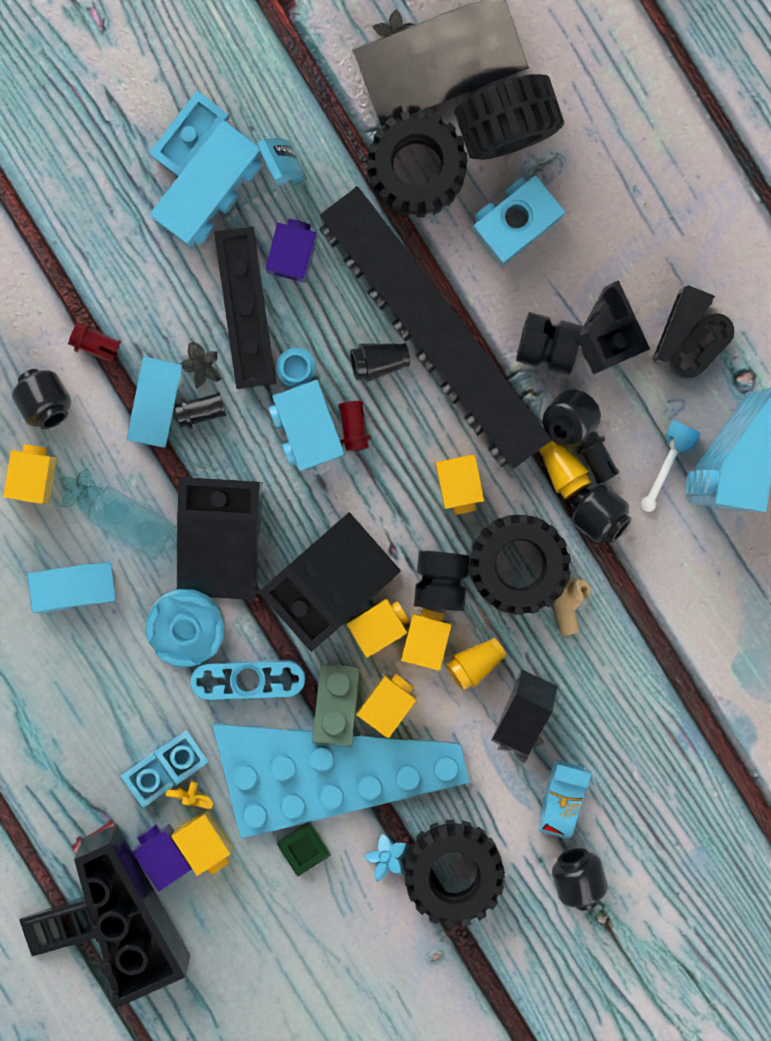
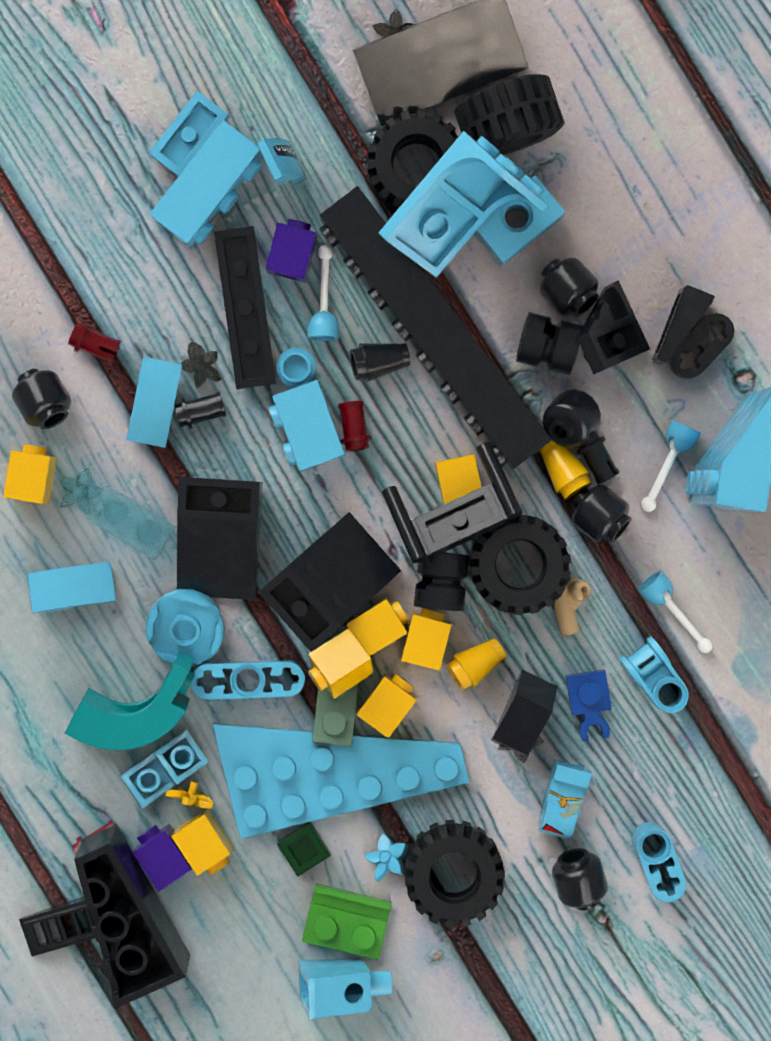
none -> teal arch [64,651,195,750]
none -> medium azure torso [299,958,392,1019]
none -> bright green plate [302,883,392,960]
none -> hinge [307,245,339,341]
none -> yellow brick [308,628,373,699]
none -> medium azure bracket [378,131,549,278]
none -> black plate [382,442,523,564]
none -> black head [540,257,599,317]
none -> blue plate [565,669,612,742]
none -> medium azure piece [619,636,689,713]
none -> medium azure beam [632,822,686,902]
none -> hinge [638,570,713,654]

